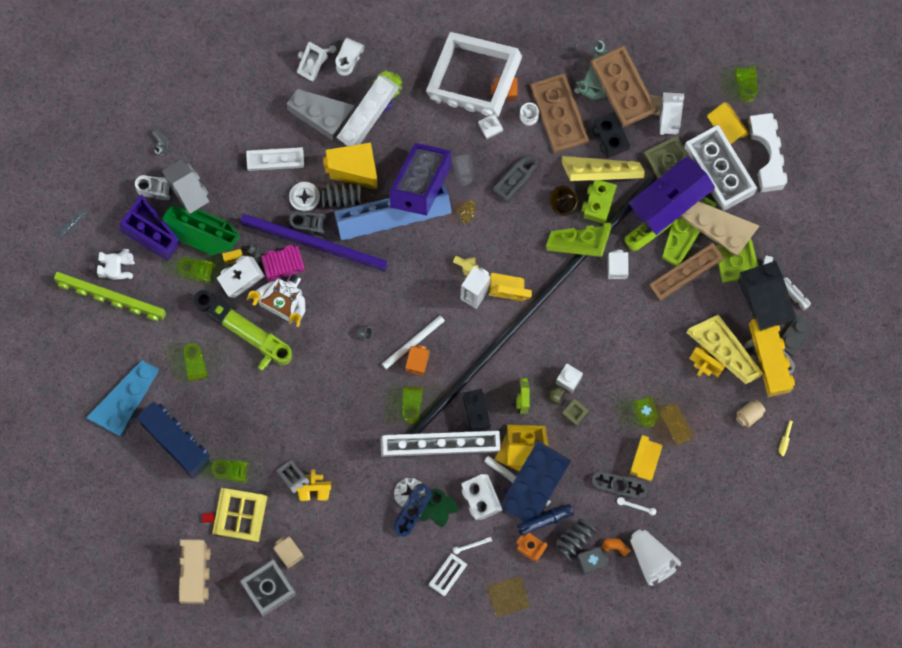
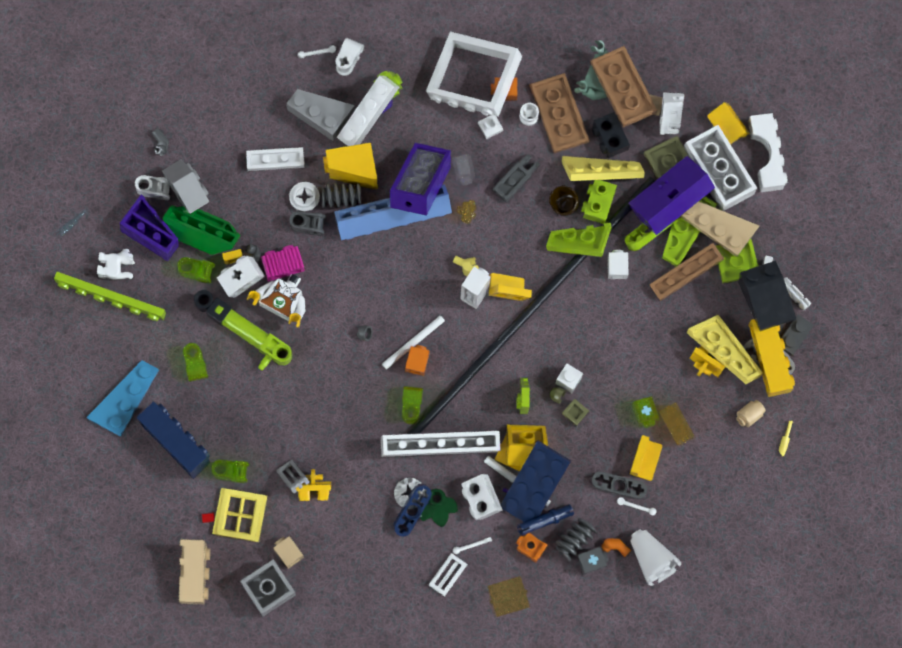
dark purple tile [241,214,387,272] -> none
white slope [297,42,328,82] -> none
black brick [462,388,491,432] -> none
clear neon green piece [735,65,758,102] -> none

